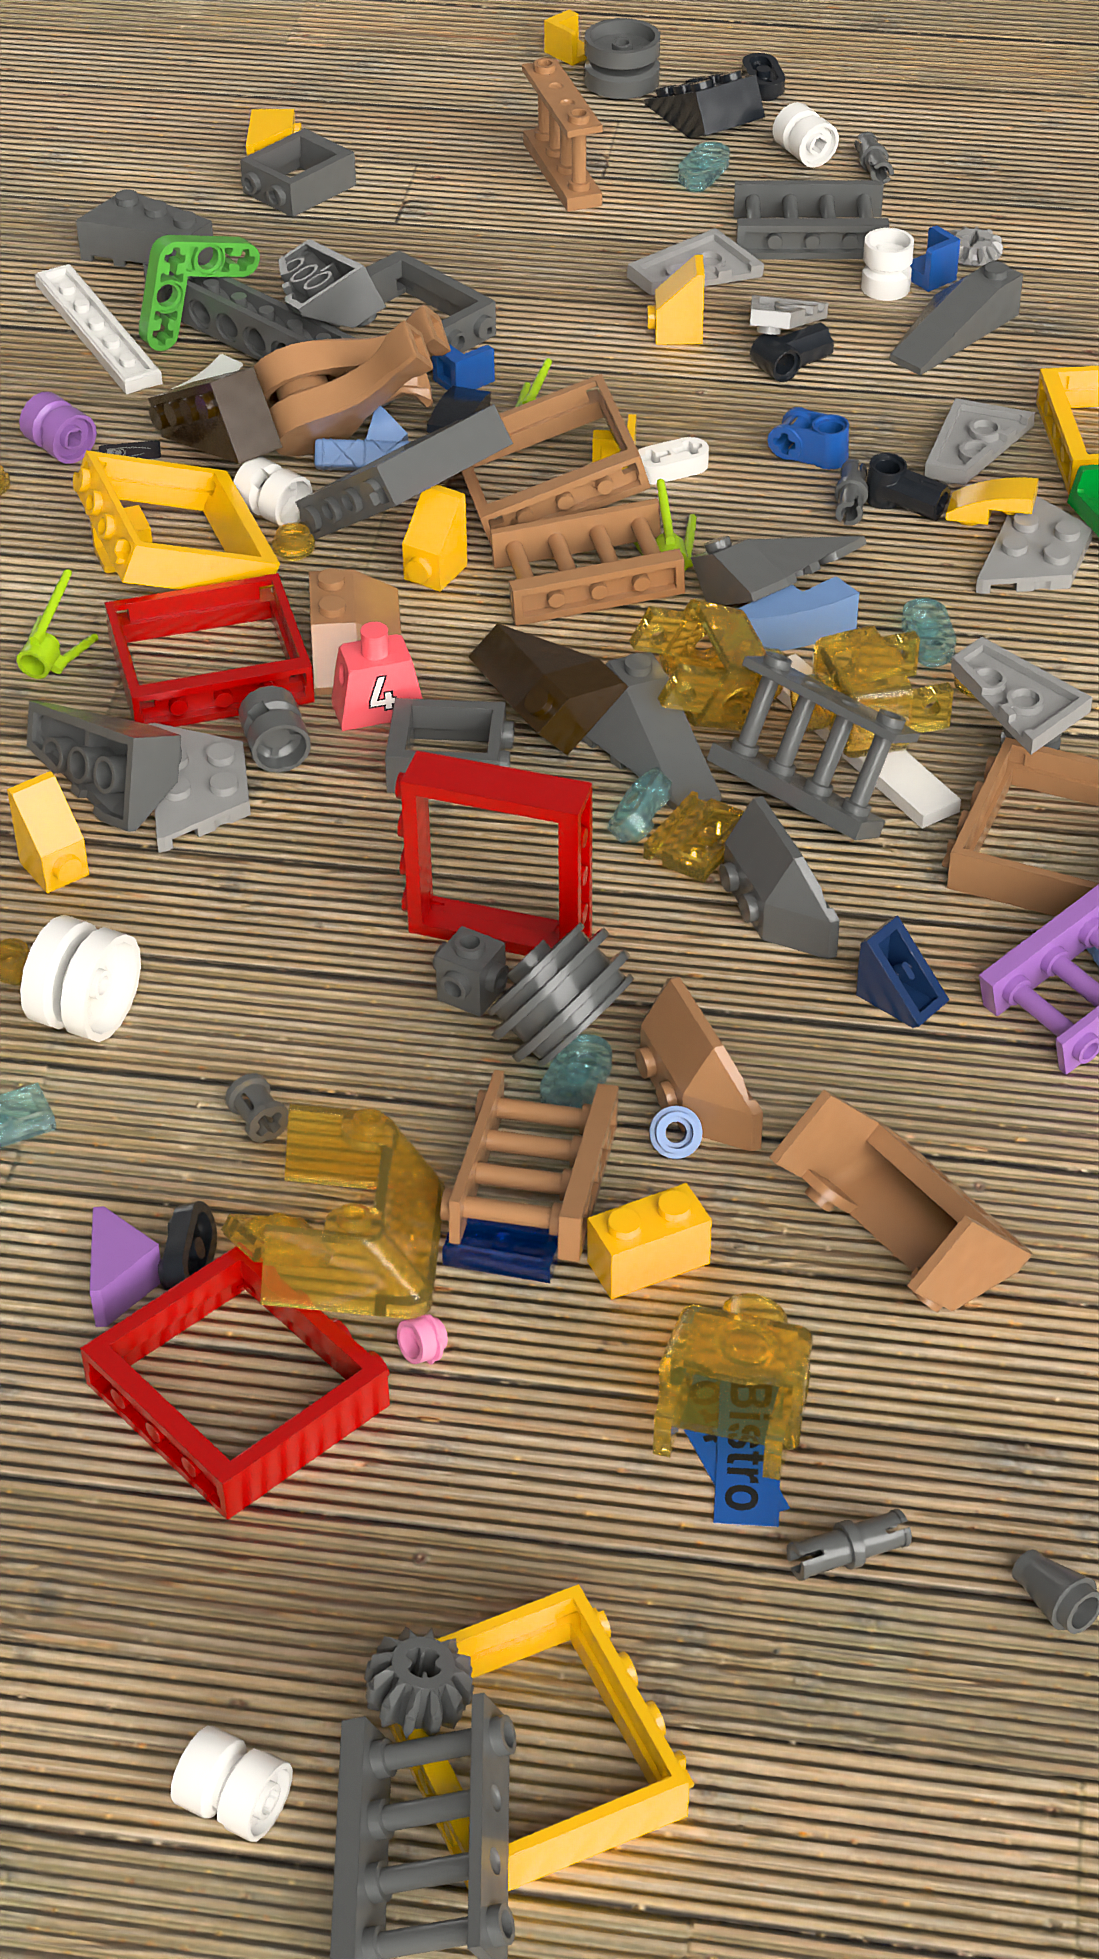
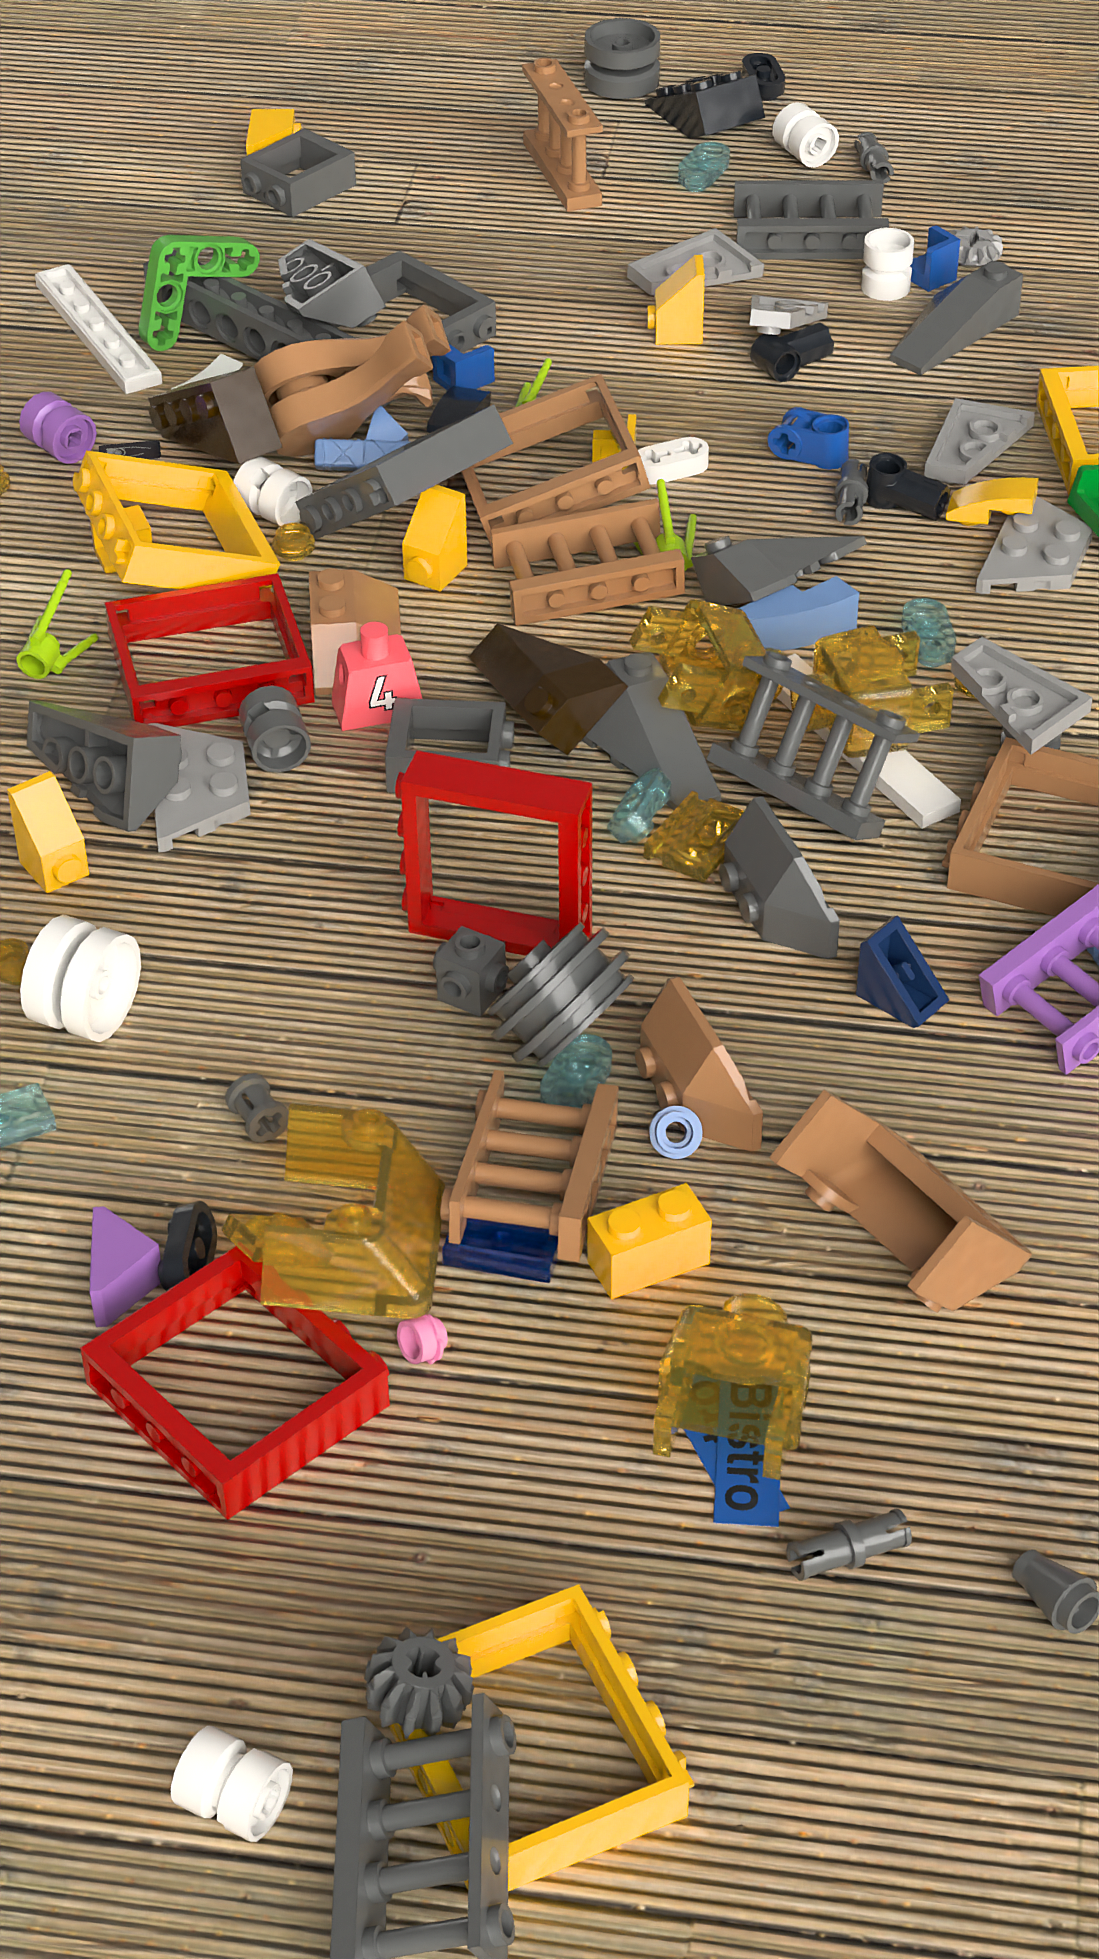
dark grey wedge [76,189,213,267] -> none
yellow panel [544,9,587,66] -> none

